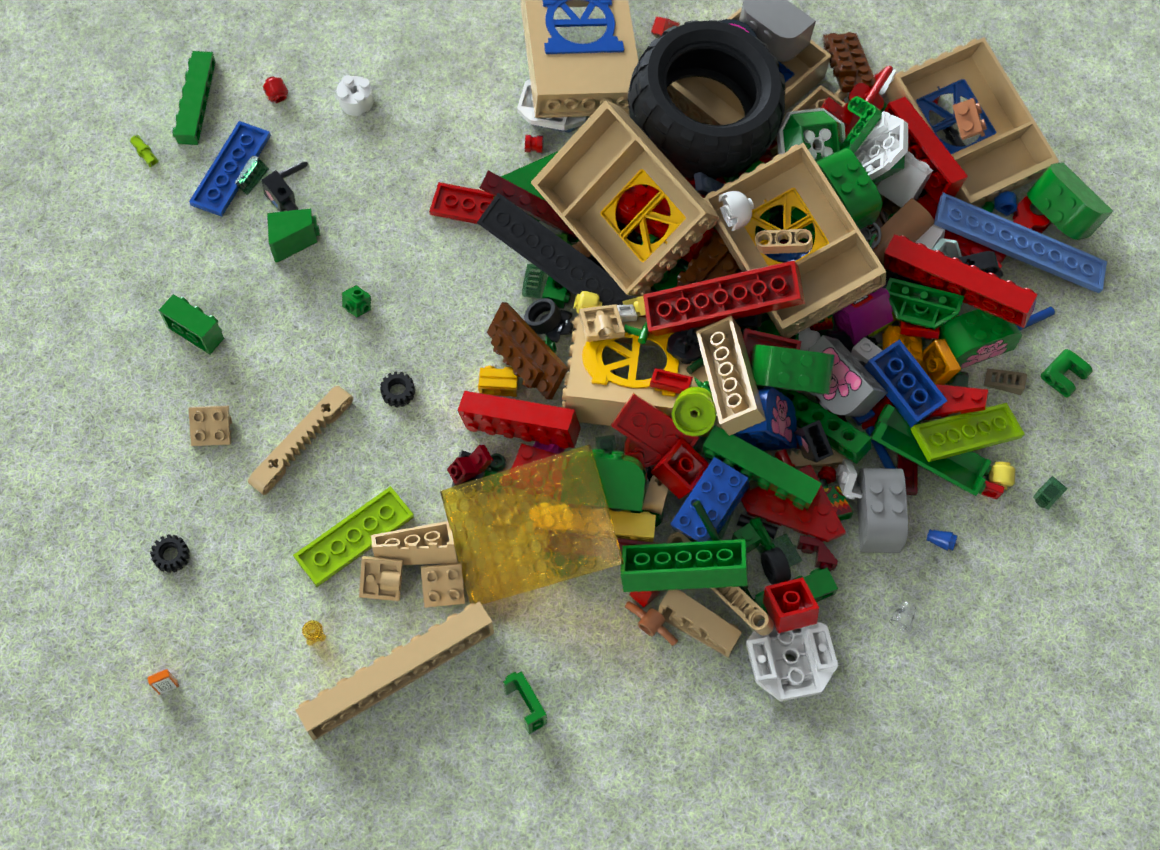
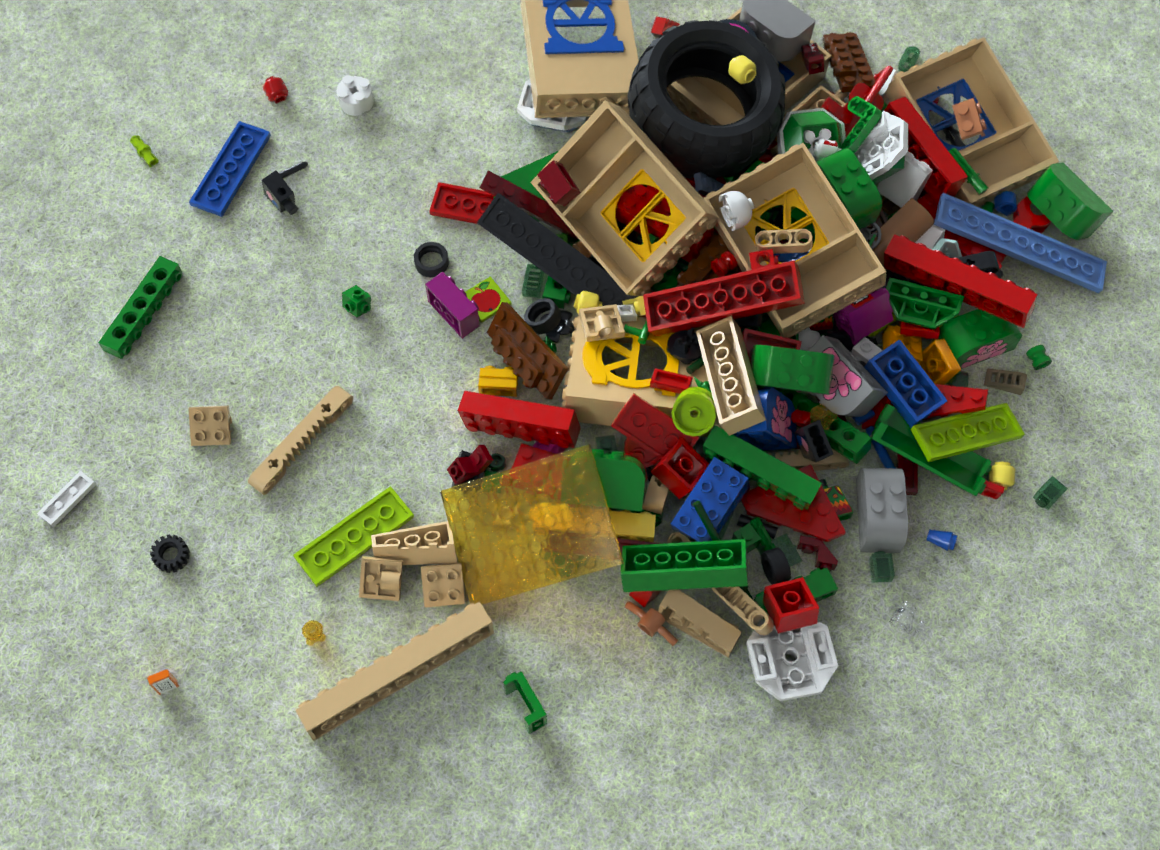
green brick [158,294,224,355] -> none
green brick [172,51,216,145] -> none
clear green slope [235,155,269,195] -> none
green slope [267,208,320,263] -> none
black tyre [380,371,415,408] -> none
red wheel [525,135,543,153] -> none
red pin [775,449,796,468] -> none
red plate [818,466,837,484] -> none
white bracket [837,459,863,499] -> none
blue piece [1017,306,1055,330] -> none
green connector [1041,349,1093,398] -> none
none -> white plate [37,471,96,528]
none -> green brick [98,256,182,359]
none -> black tyre [414,242,449,277]
none -> magenta brick [425,272,480,339]
none -> tile [465,276,511,323]
none -> dark red brick [537,160,581,207]
none -> red wheel [711,251,738,277]
none -> light yellow head [728,55,756,84]
none -> red brick [749,249,779,270]
none -> red piece [791,410,811,427]
none -> dark red leg [801,42,824,75]
none -> clear yellow brick [810,404,837,430]
none -> white head [812,139,841,161]
none -> clear green brick [869,551,895,583]
none -> clear green beam [898,46,920,72]
none -> green axle [949,147,989,195]
none -> green wheel [1026,345,1052,370]

